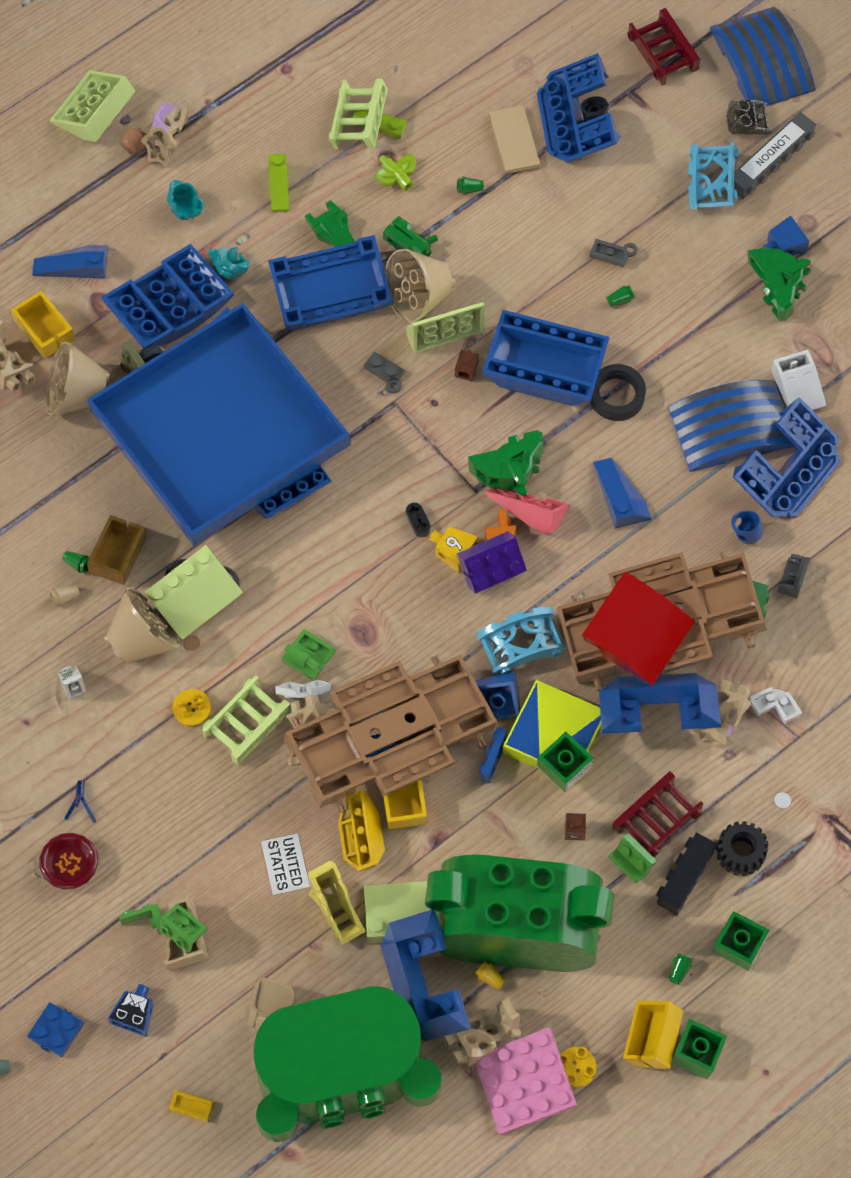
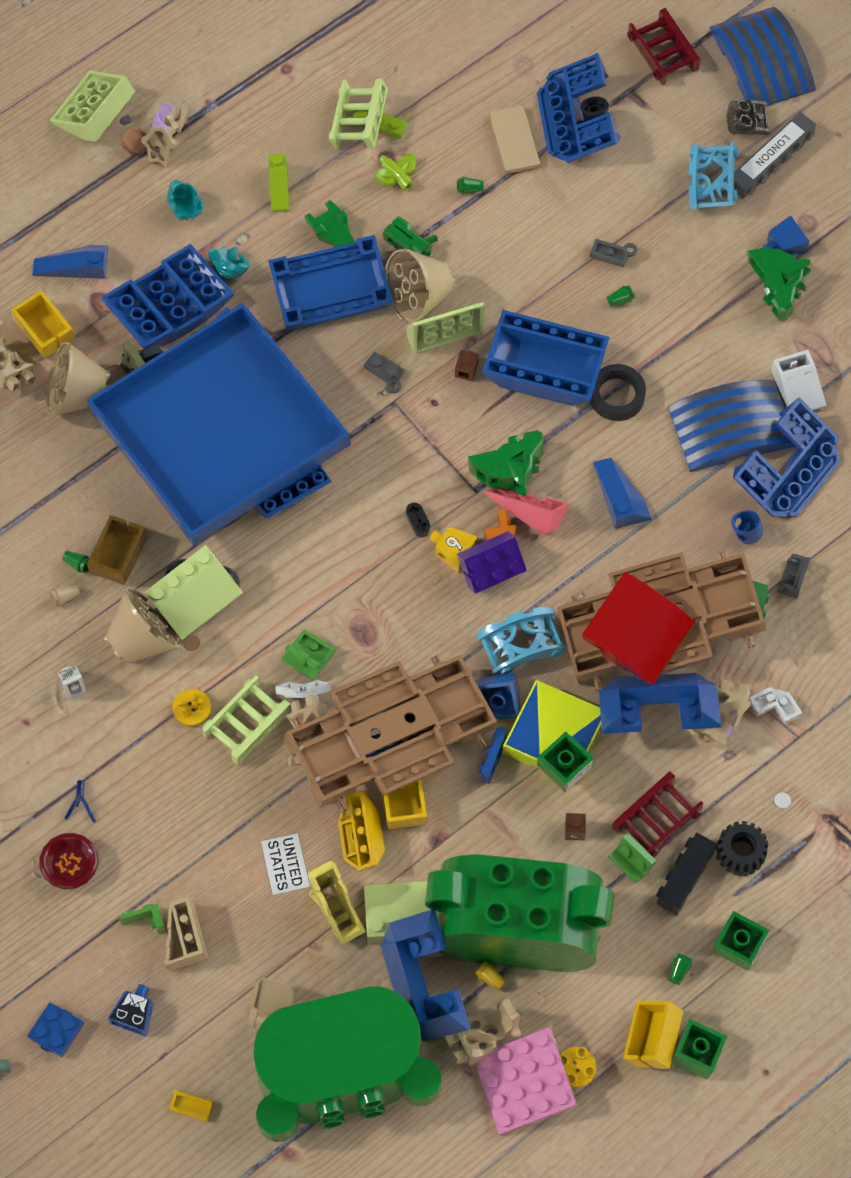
bright green bracket [159,903,207,953] -> none

